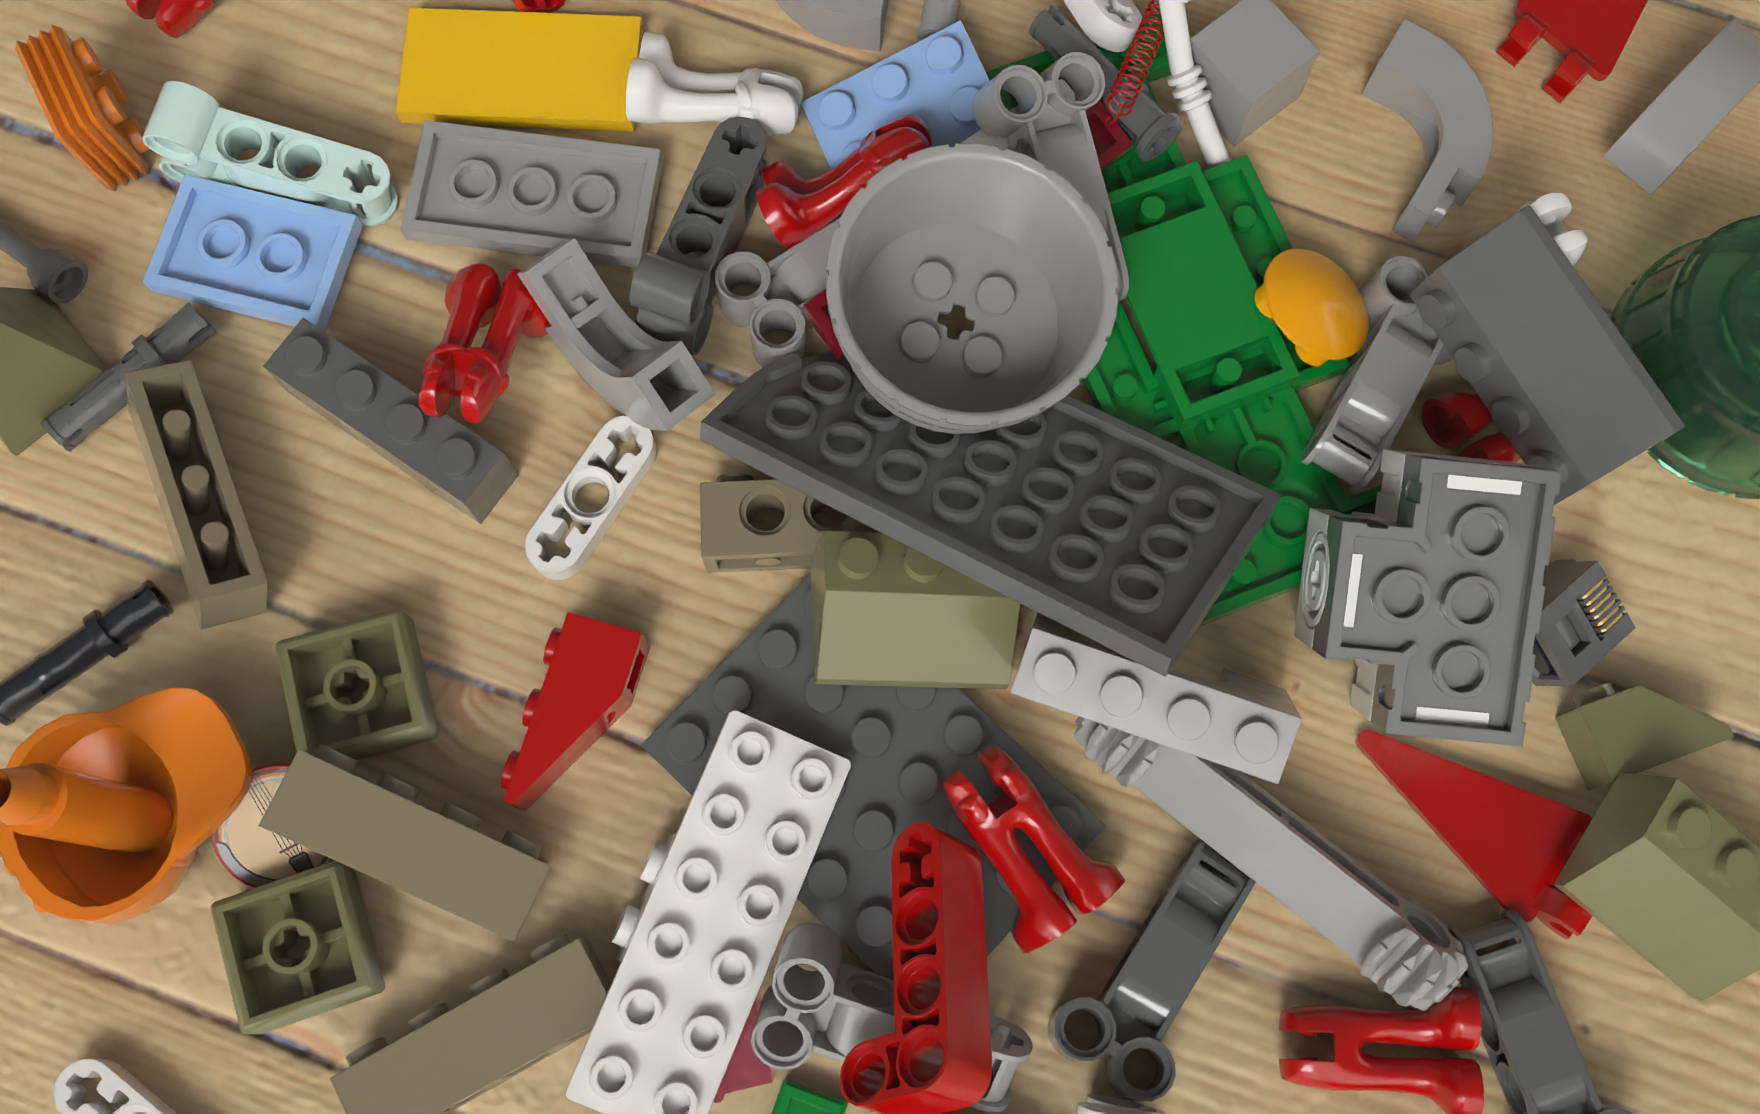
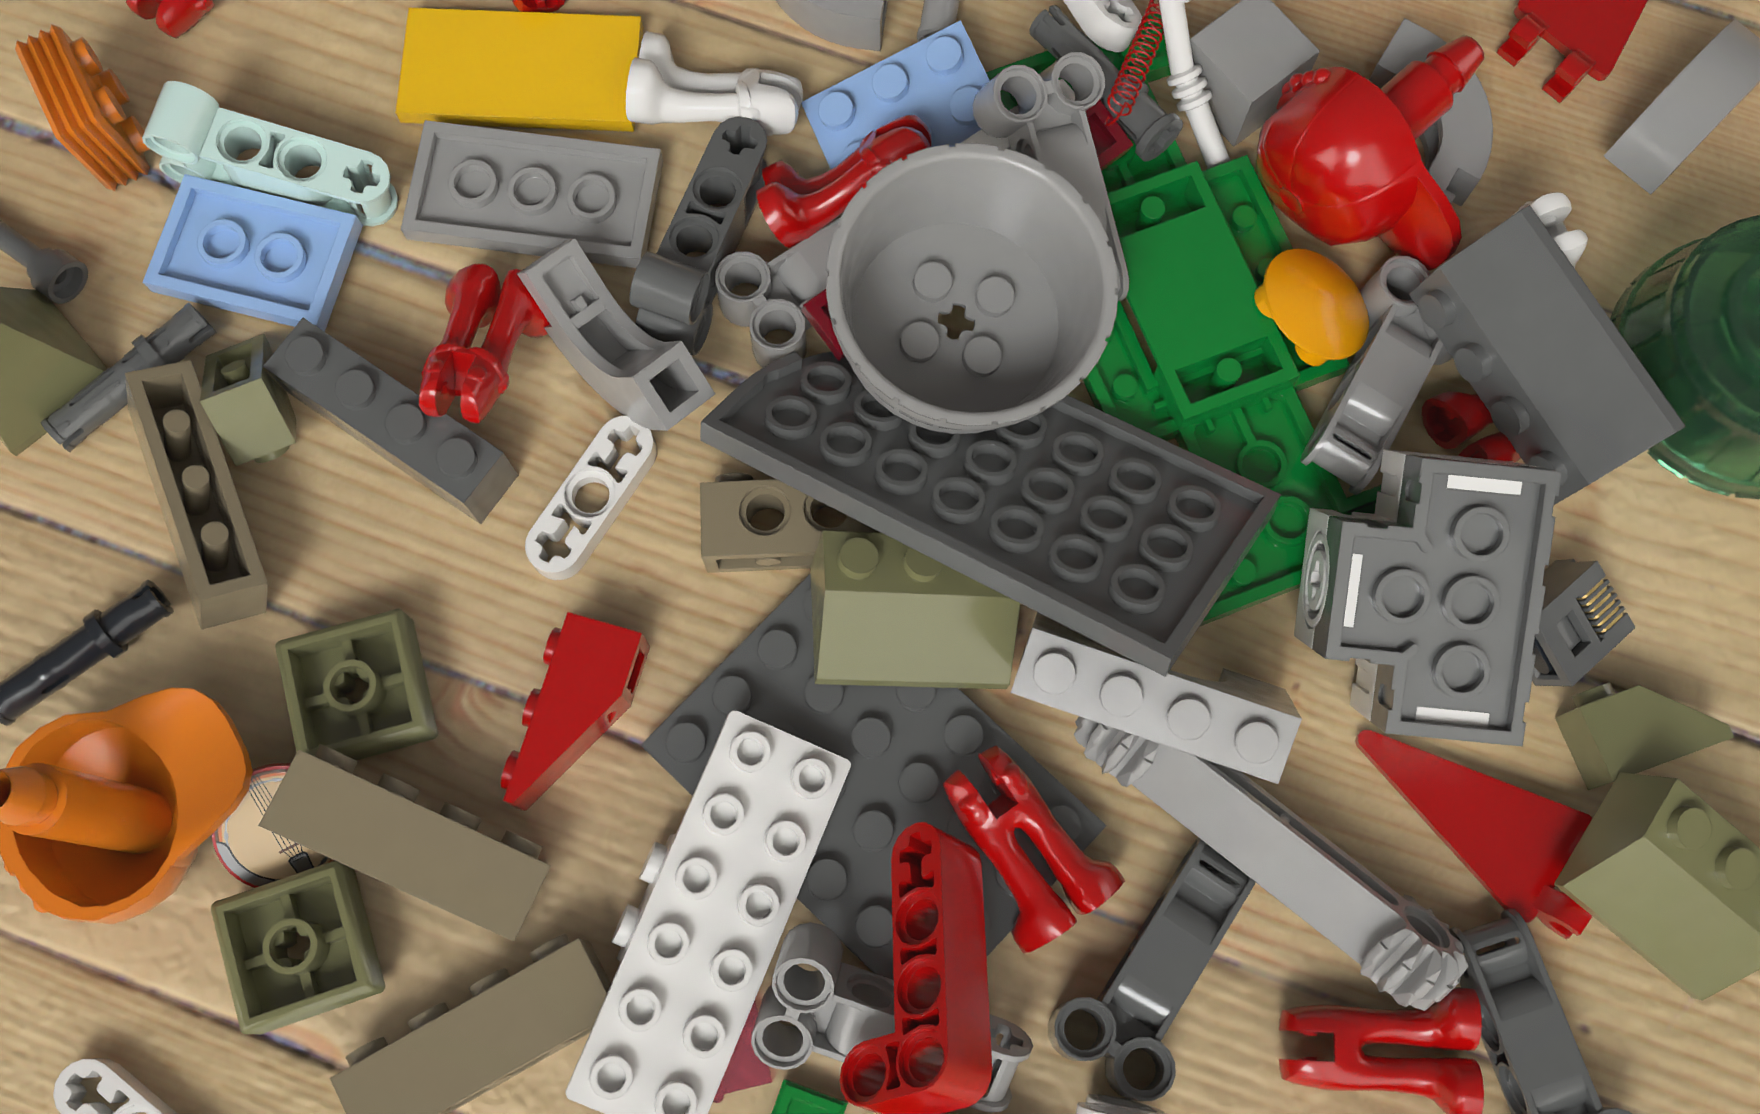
none -> olive slope [200,334,296,466]
none -> red piece [1256,35,1484,271]

